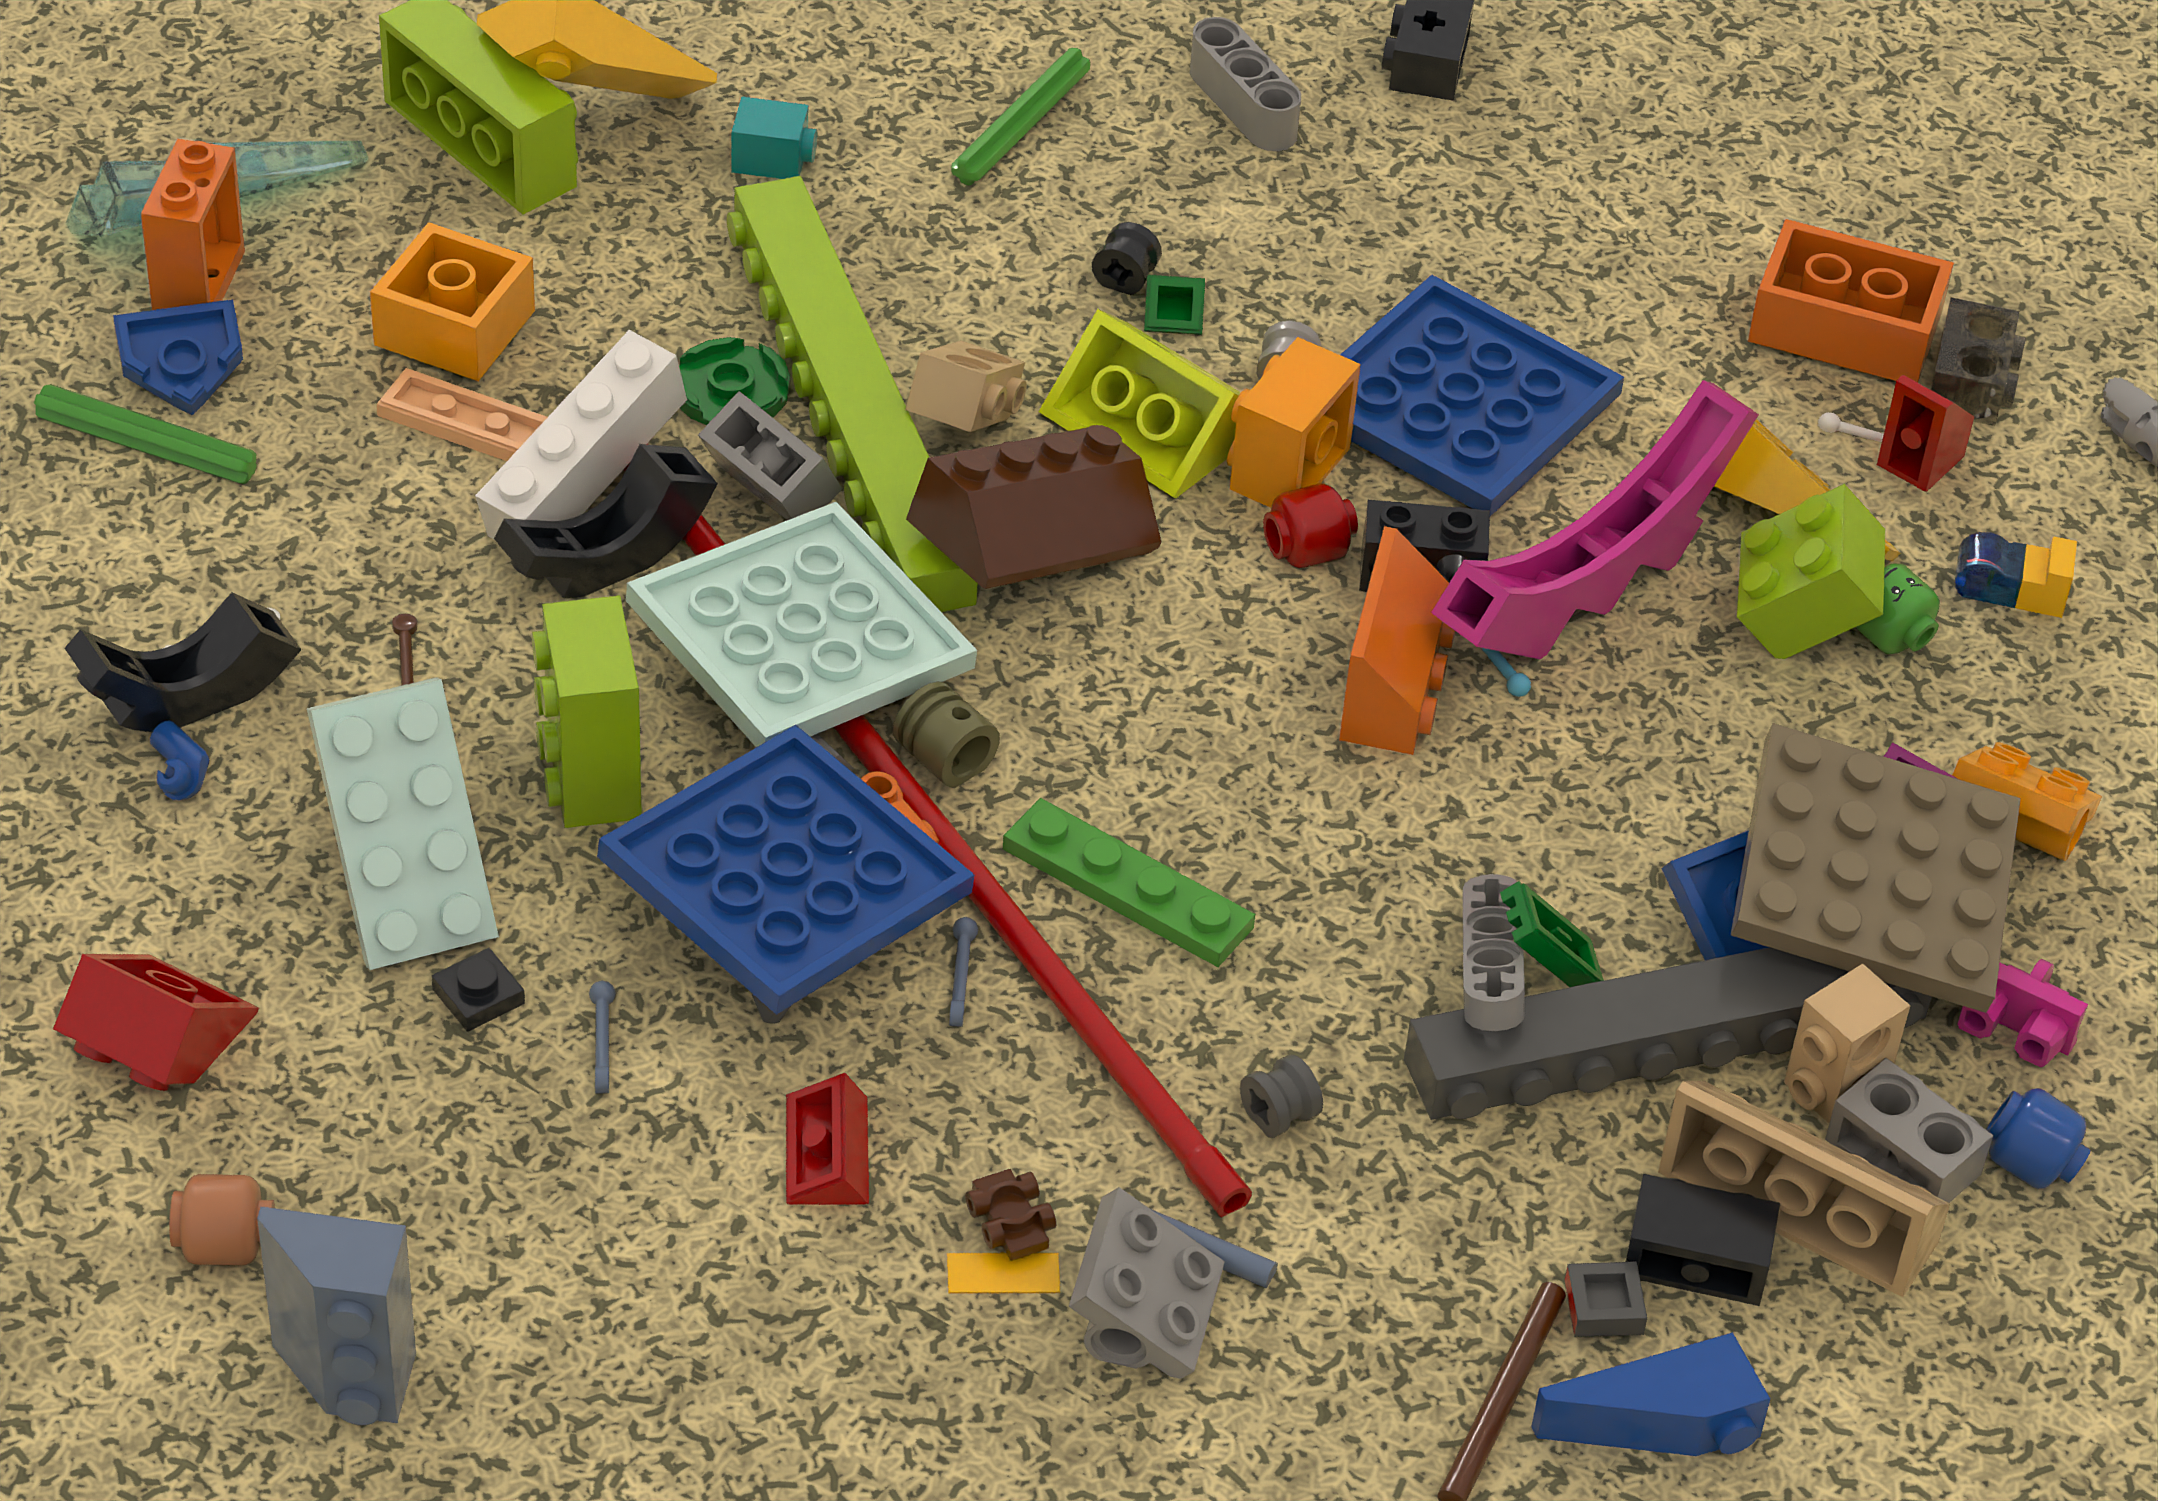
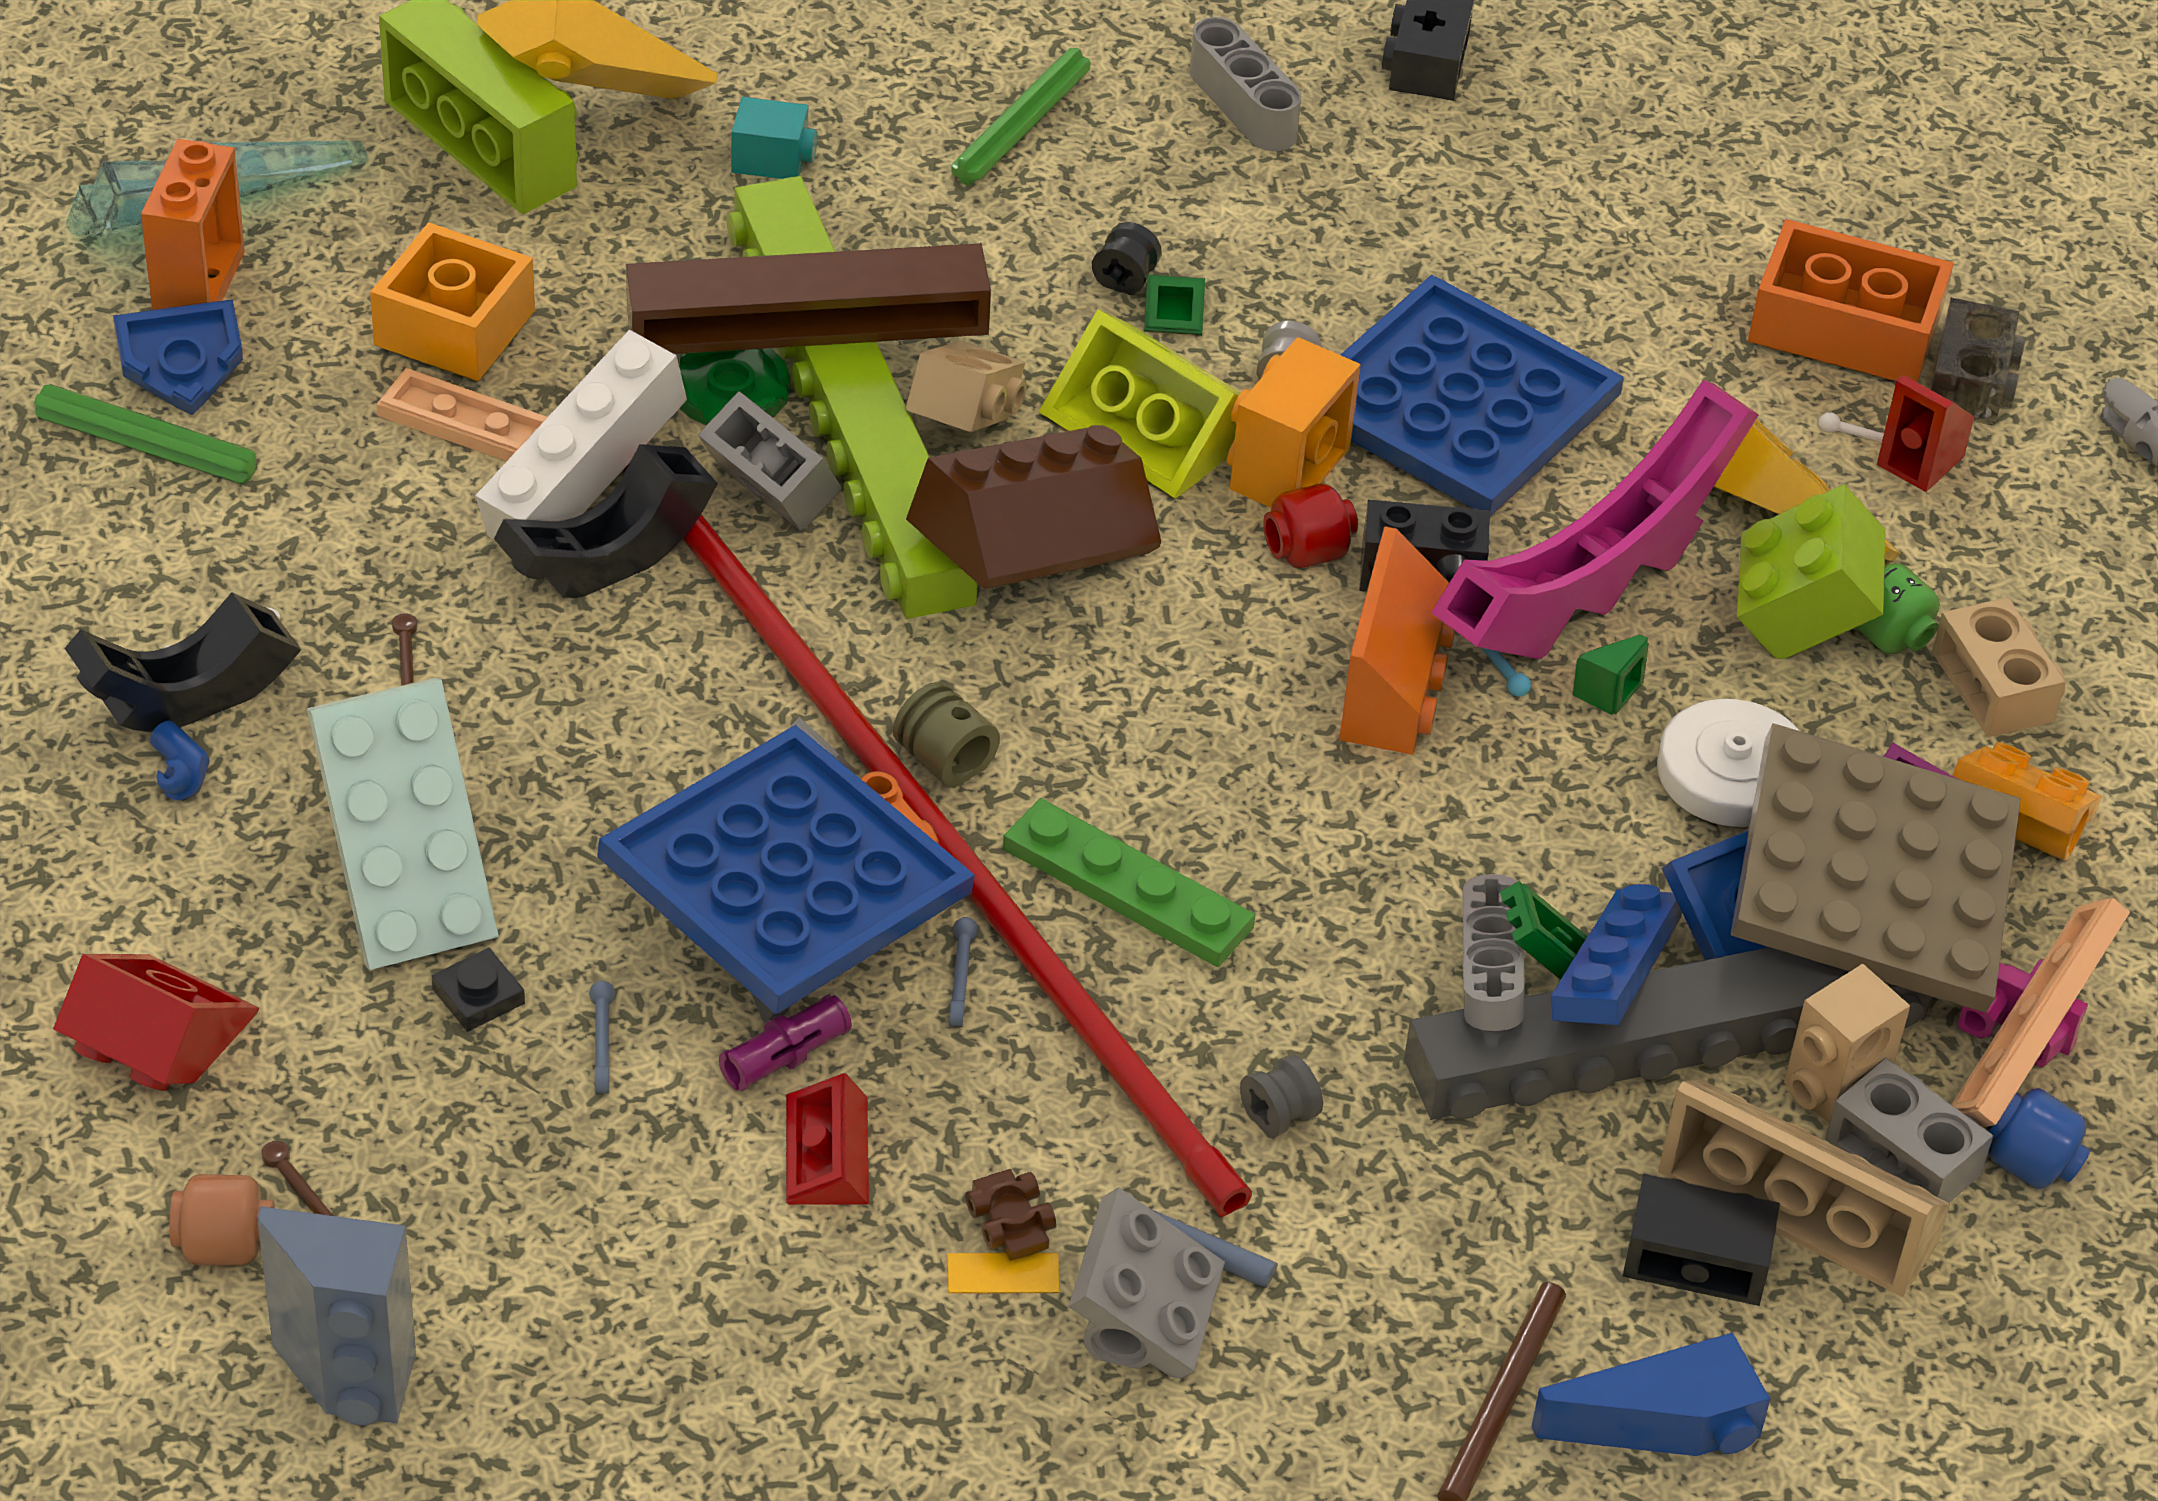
lime brick [532,595,642,828] -> none
light aqua plate [626,502,977,747] -> none
dark grey plate [1564,1262,1647,1337] -> none
leg [1955,532,2077,618] -> none
none -> reddish brown hinge [261,1141,333,1216]
none -> reddish brown brick [626,243,991,354]
none -> magenta pin [719,994,852,1091]
none -> blue plate [1551,884,1682,1025]
none -> green slope [1572,634,1649,715]
none -> white wheel [1657,699,1800,827]
none -> tan brick [1932,597,2065,737]
none -> light nougat tile [1952,898,2130,1127]

